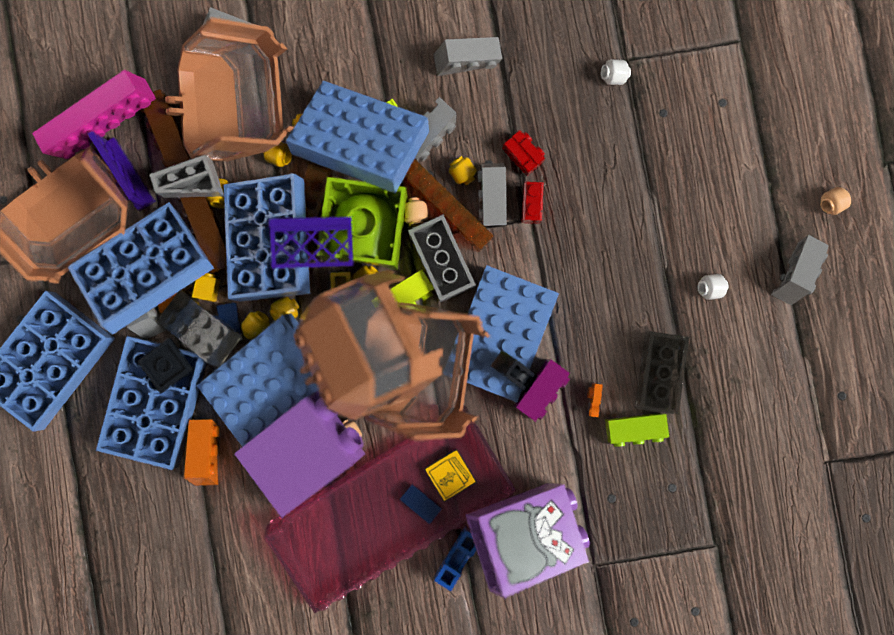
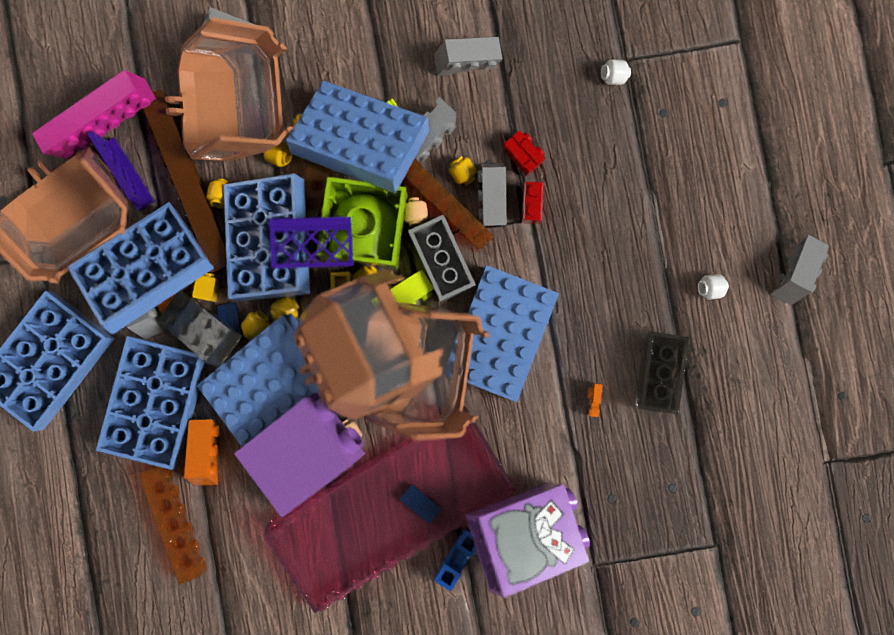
black tile [137,338,194,393] -> none
light grey wedge [149,155,224,198] -> none
yellow tile [424,448,477,502] -> none
black arch [491,350,538,392] -> none
magenta brick [513,359,570,422] -> none
lime brick [605,413,669,447] -> none
light nougat head [820,187,851,215] -> none
none -> clear orange brick [138,467,207,585]

